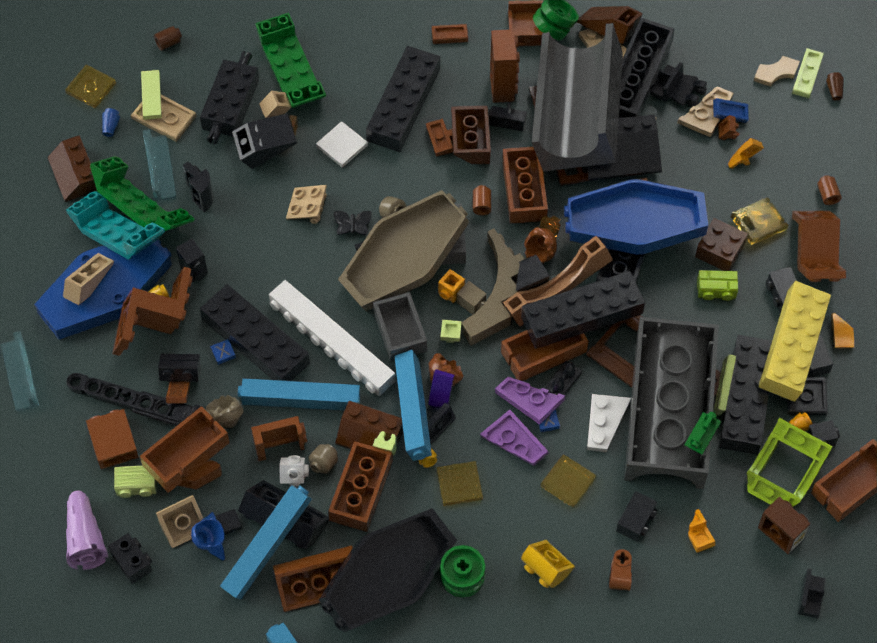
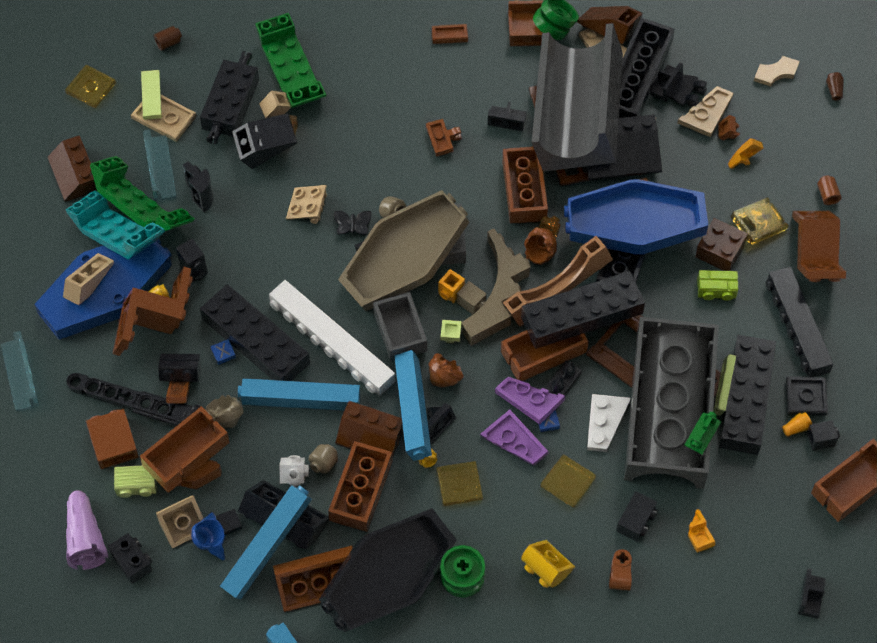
blue cone [102,108,120,137] -> none
dark orange panel [251,416,307,461] -> none
white tile [316,121,368,168] -> none
black brick [366,46,440,152] -> none
yellowish green tile [373,431,397,455] -> none
dark purple tile [428,369,454,407] -> none
reddish brown slope [451,106,491,164] -> none
dark orange brick [473,185,491,215] -> none
dark orange brick [490,29,520,103] -> none
black slope [516,254,550,291] -> none
blue tile [713,98,749,123] -> none
lime wedge [747,418,833,506] -> none
light yellow brick [758,281,831,402] -> none
reddish brown brick [758,496,810,554] -> none
yellowish green tile [792,48,824,98] -> none
light orange slope [831,313,854,348] -> none

